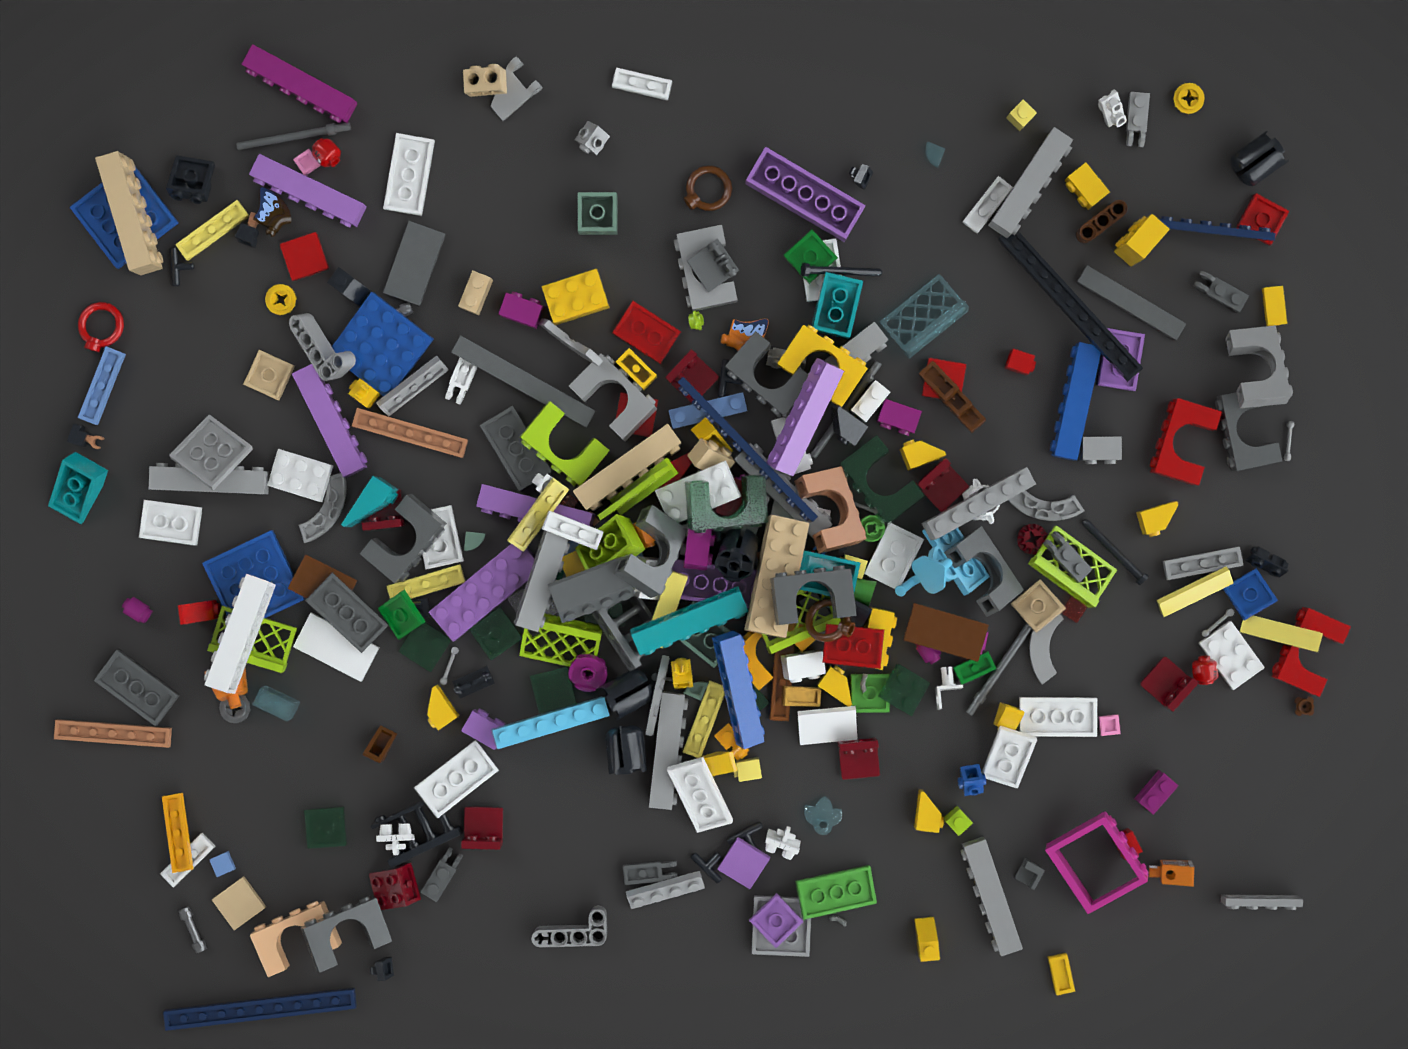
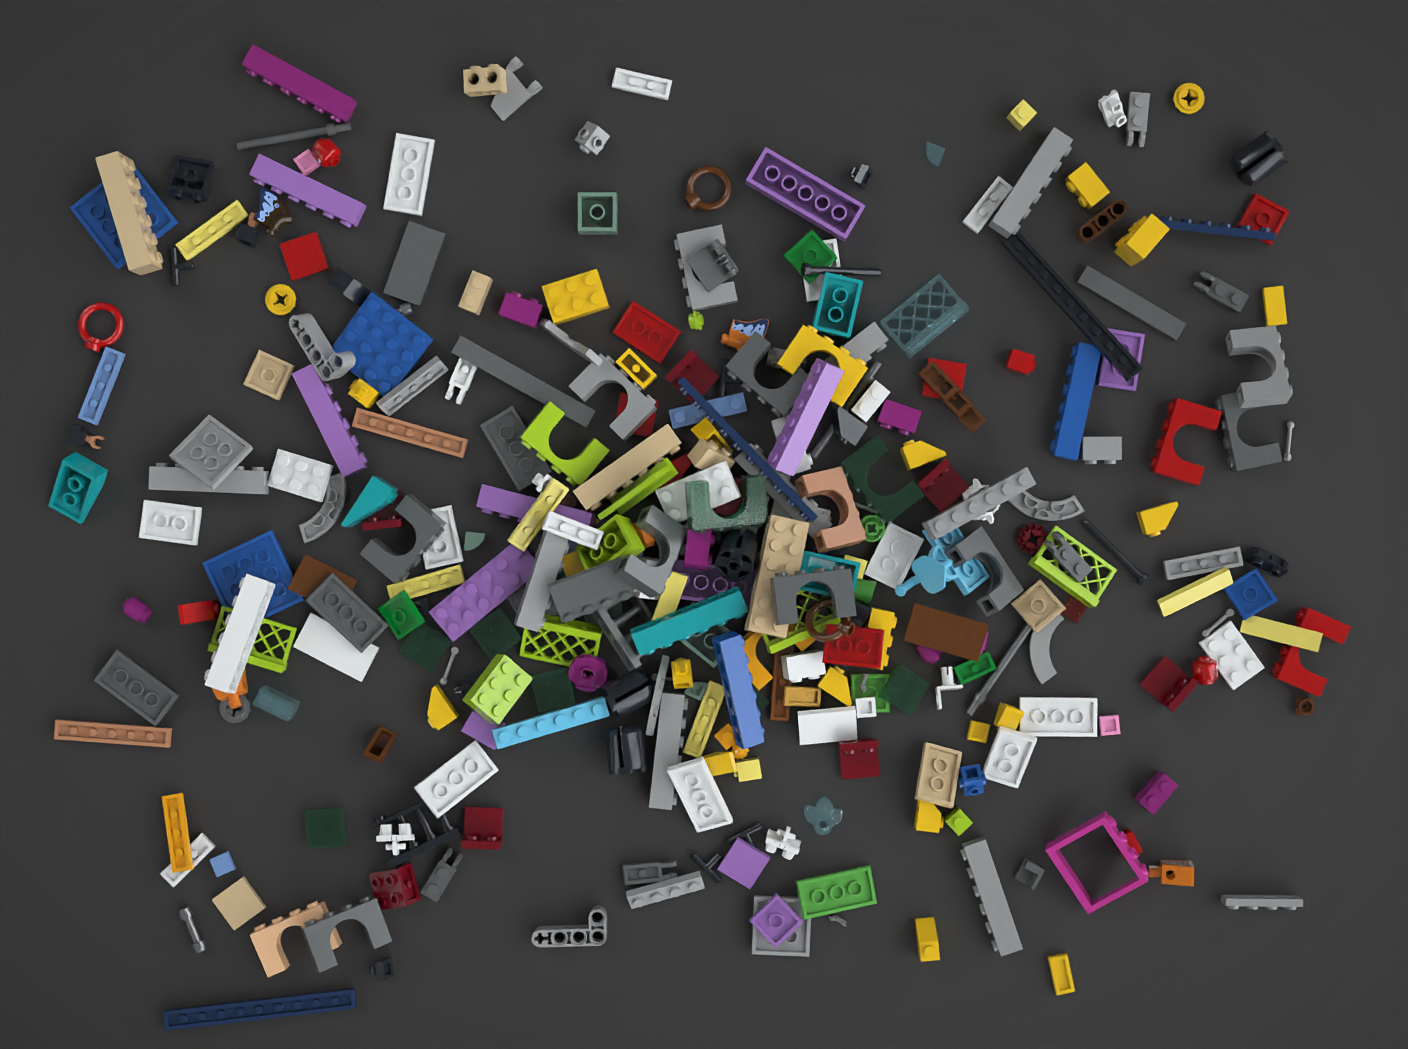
none -> lime brick [462,654,533,725]
none -> white tile [855,697,876,718]
none -> tan plate [914,742,962,809]
none -> yellow tile [967,720,990,743]

